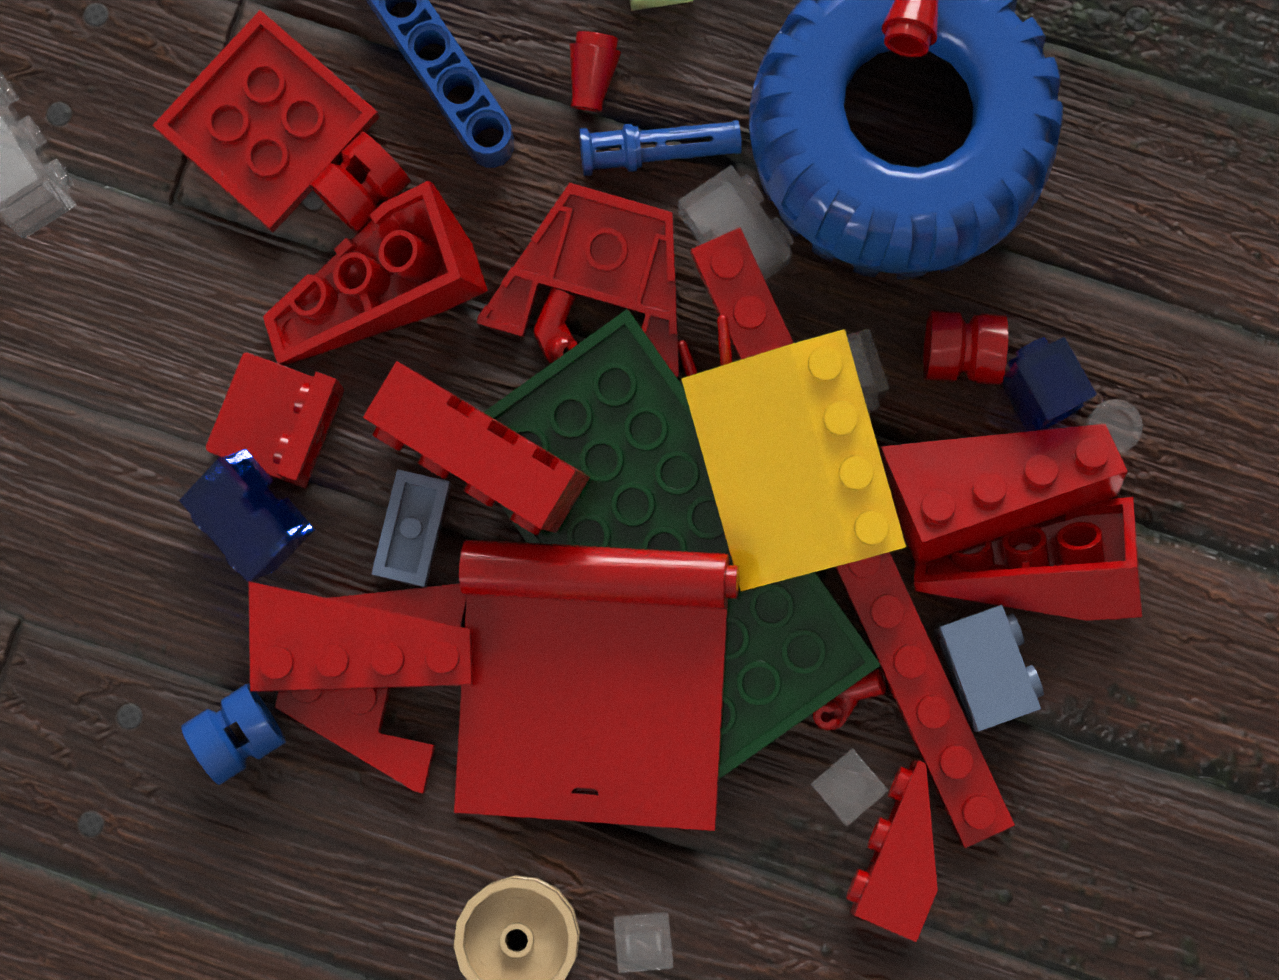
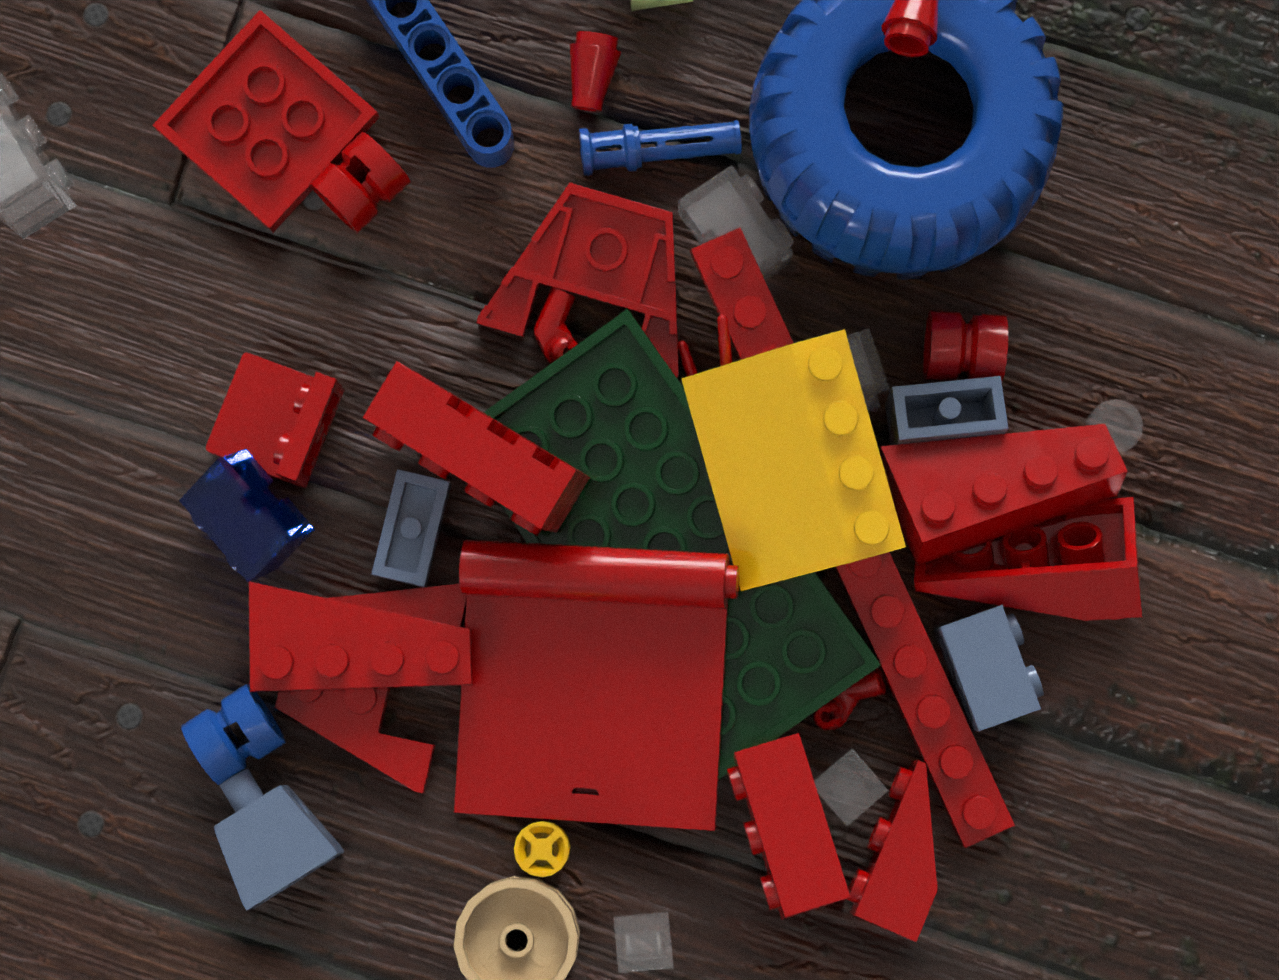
red wedge [263,181,488,366] -> none
clear blue brick [1001,337,1097,432] -> none
none -> sand blue torso [214,769,344,911]
none -> yellow wheel [514,821,571,877]
none -> red wedge [727,733,850,920]
none -> sand blue brick [885,376,1009,445]

